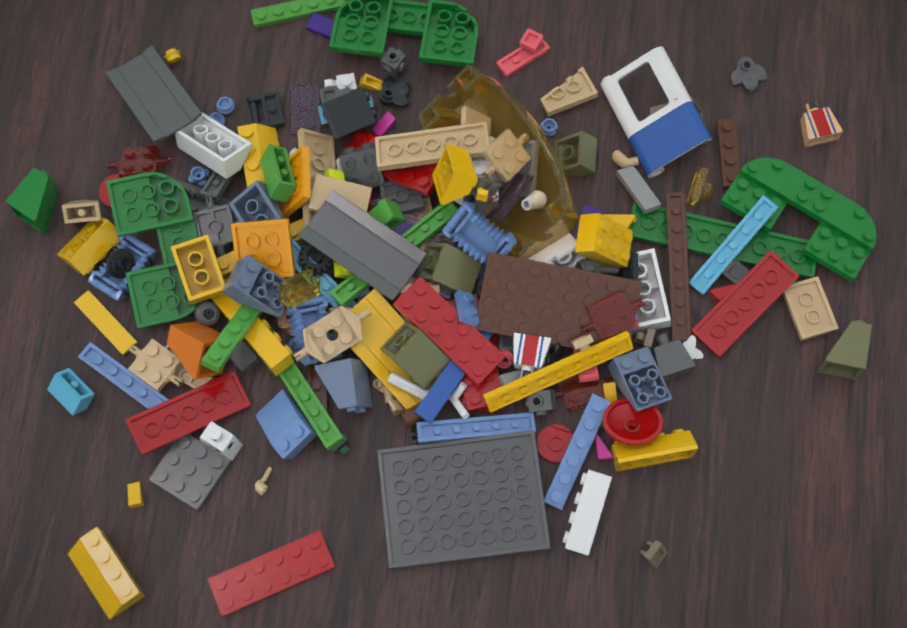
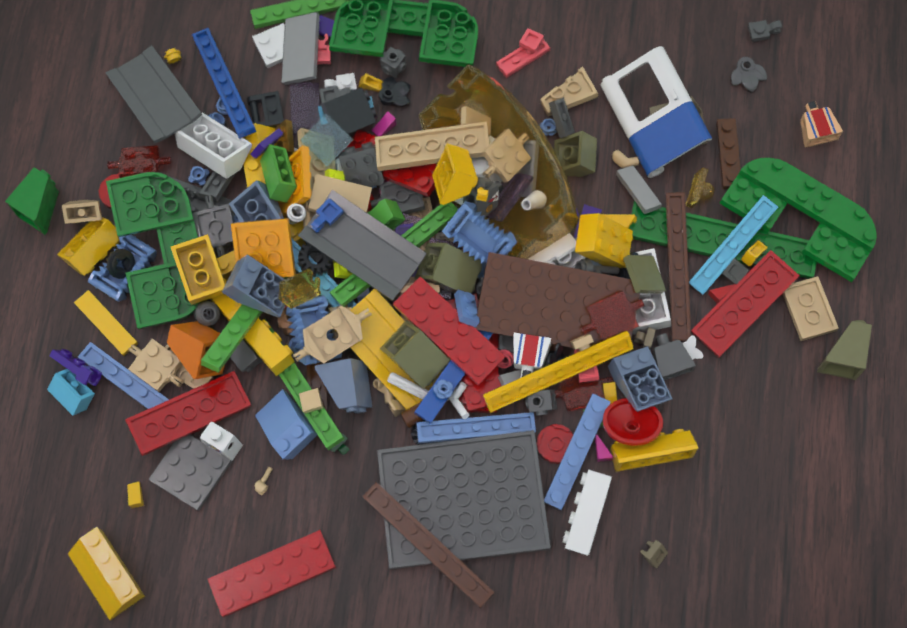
none -> dark purple plate [49,349,102,386]
none -> blue tile [192,28,256,139]
none -> dark purple tile [251,128,283,158]
none -> white wing [252,23,285,68]
none -> pearl gold plate [275,119,294,157]
none -> light grey tile [282,12,320,85]
none -> white cone [287,203,306,224]
none -> tan tile [299,388,323,414]
none -> clear light blue tile [300,113,353,166]
none -> blue plate [311,198,344,233]
none -> coral plate [317,34,331,65]
none -> reddish brown plate [362,482,495,609]
none -> medium blue plate [433,380,453,399]
none -> dark grey plate [549,97,575,138]
none -> olive tile [623,255,666,294]
none -> yellow piece [741,240,768,267]
none -> dark grey plate [748,20,782,42]

